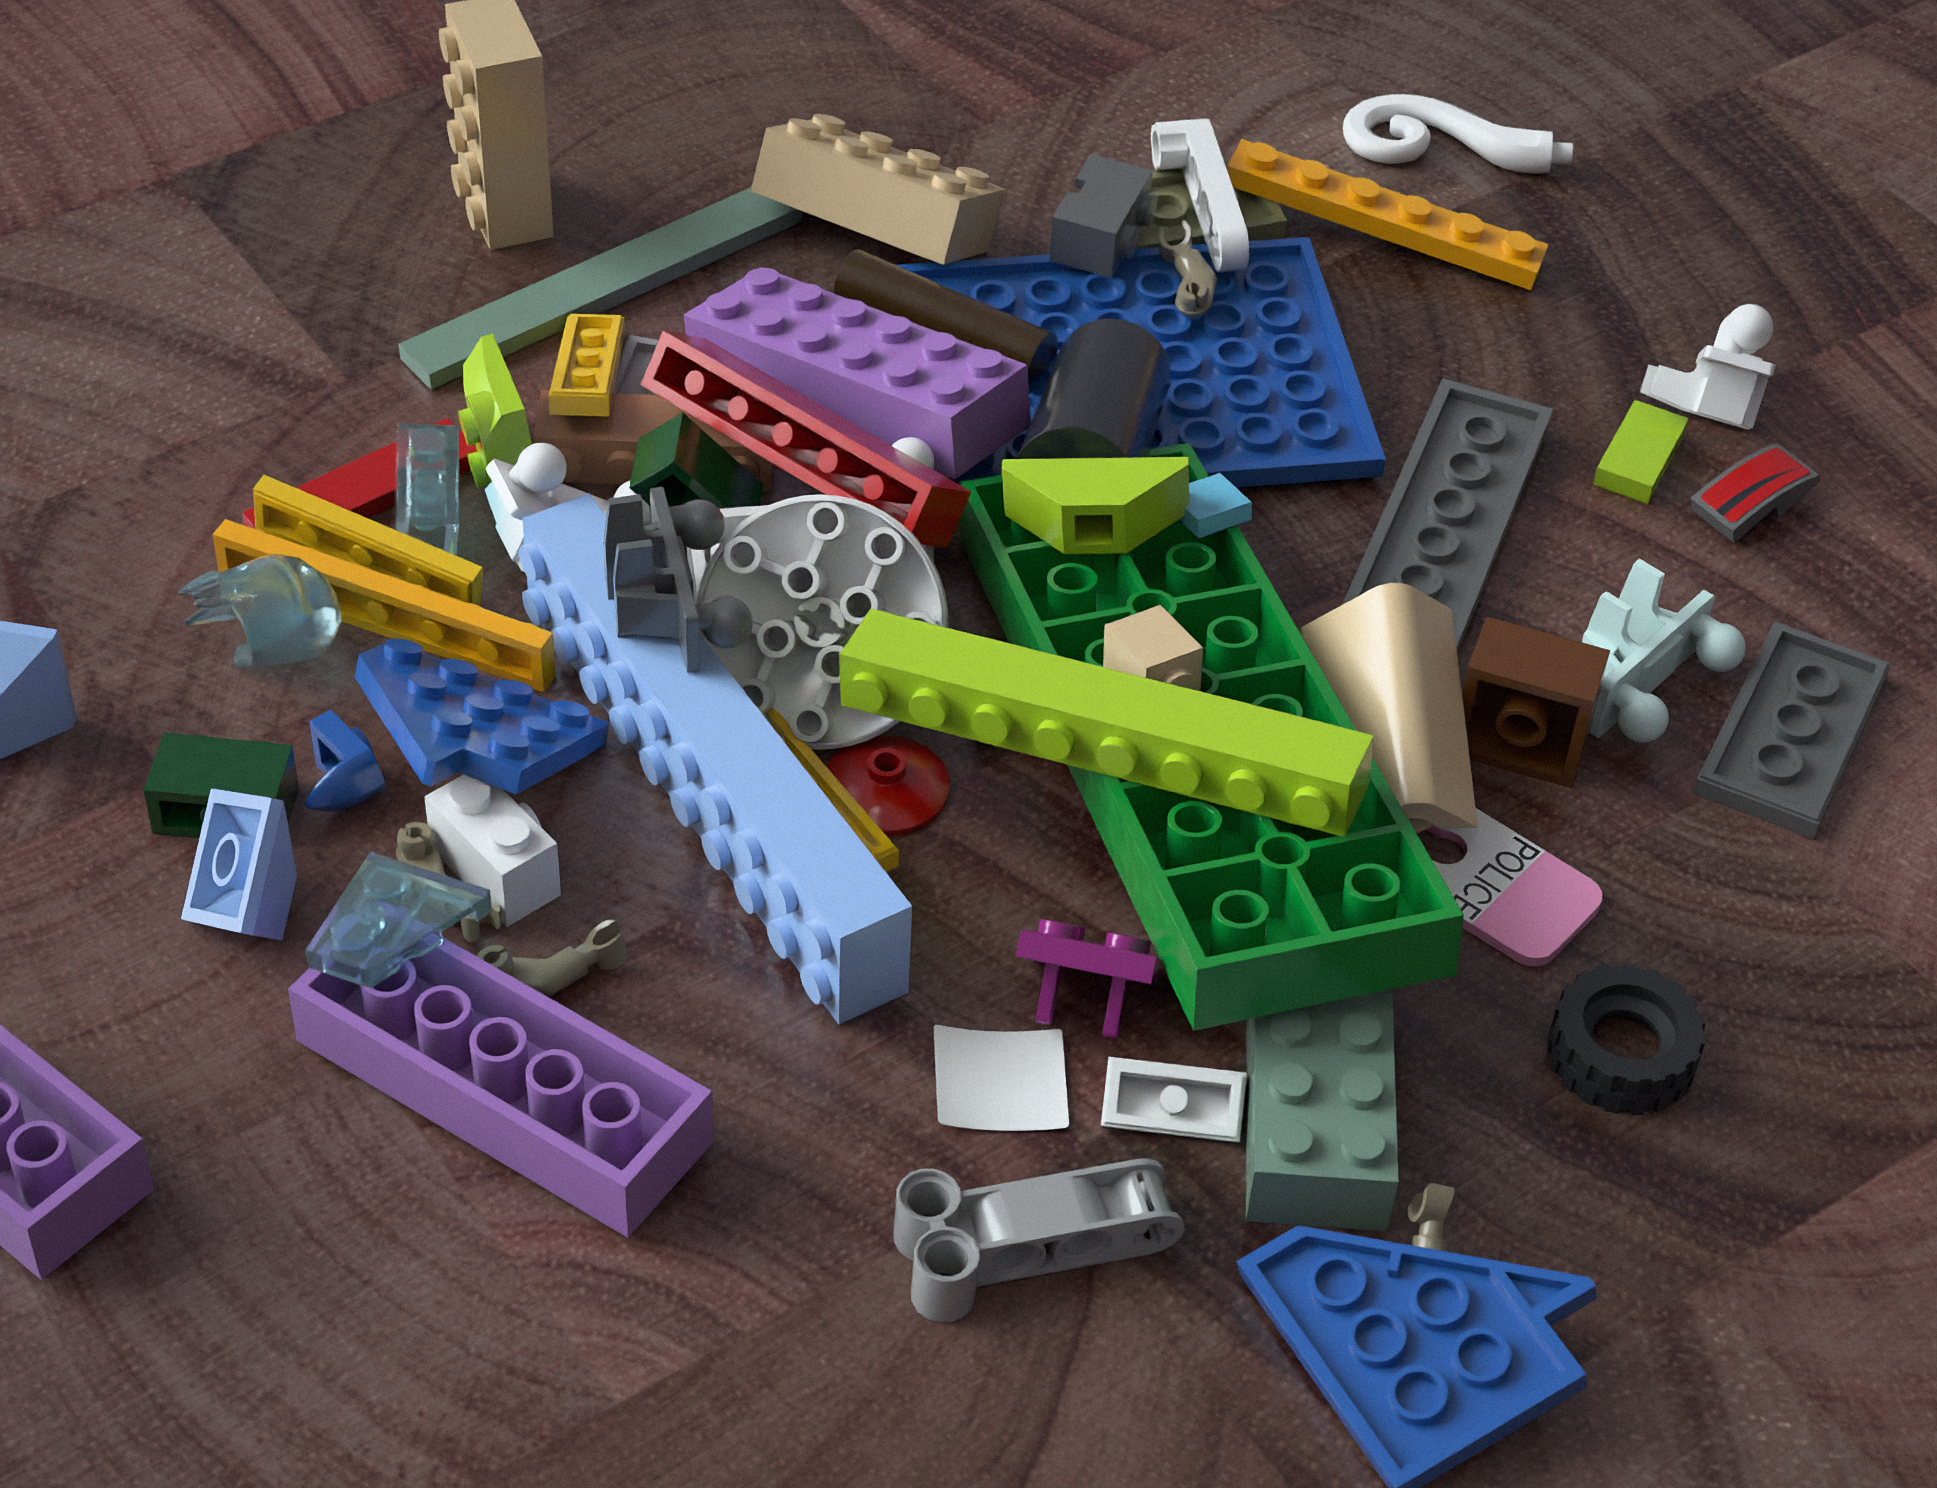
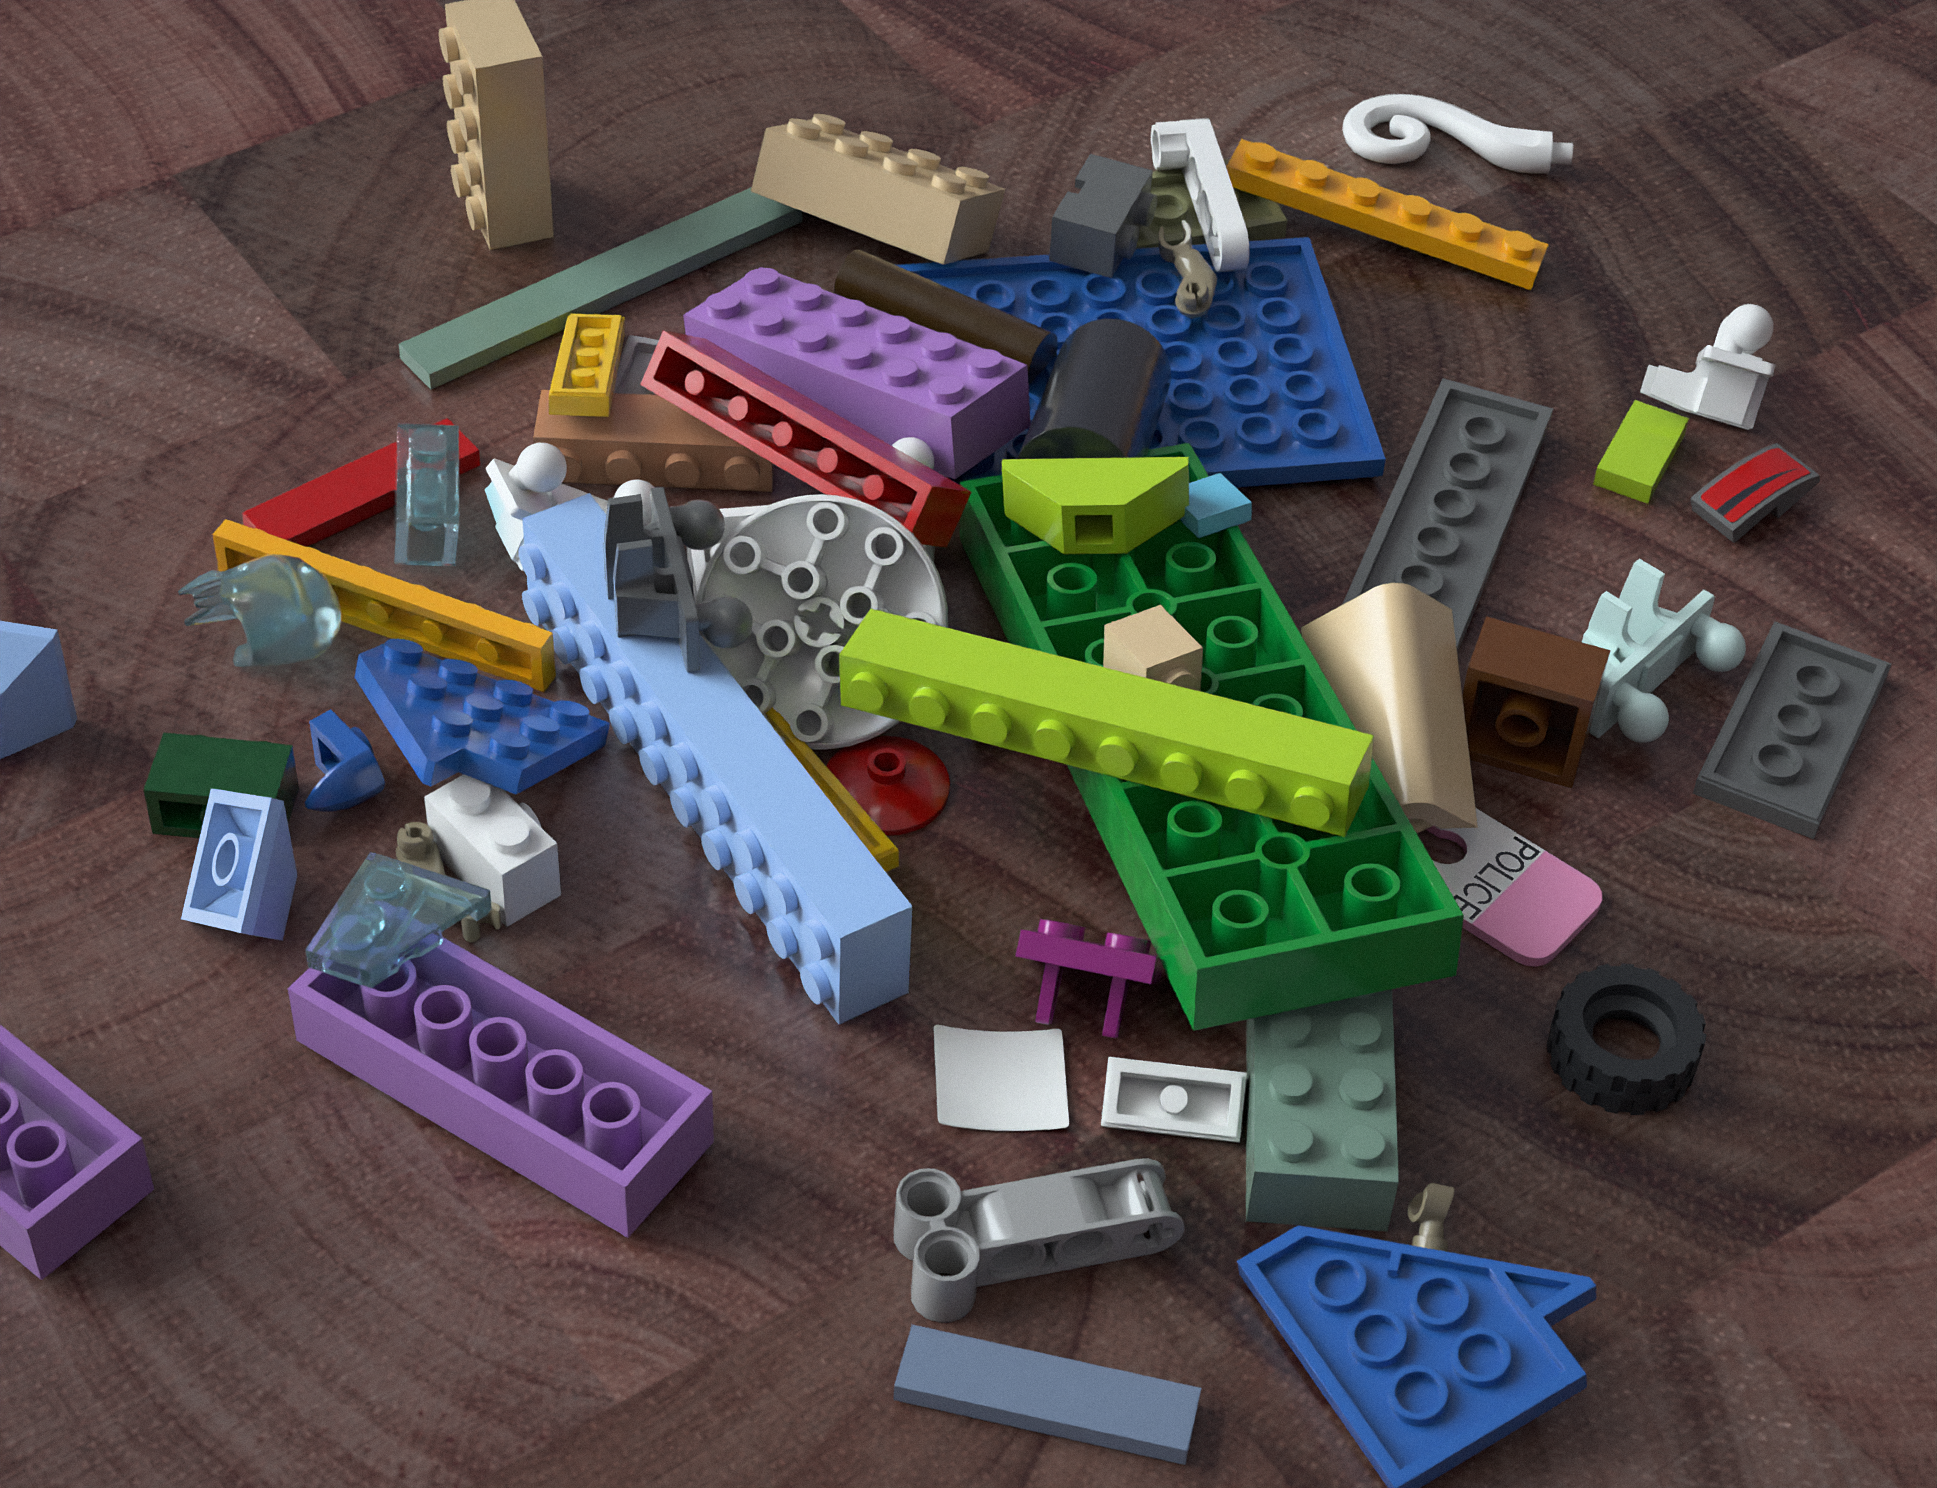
yellow tile [253,475,483,607] -> none
lime slope [458,333,532,489] -> none
dark tan arm [477,919,627,997] -> none
dark green brick [629,412,763,509] -> none
none -> sand blue tile [894,1325,1201,1465]

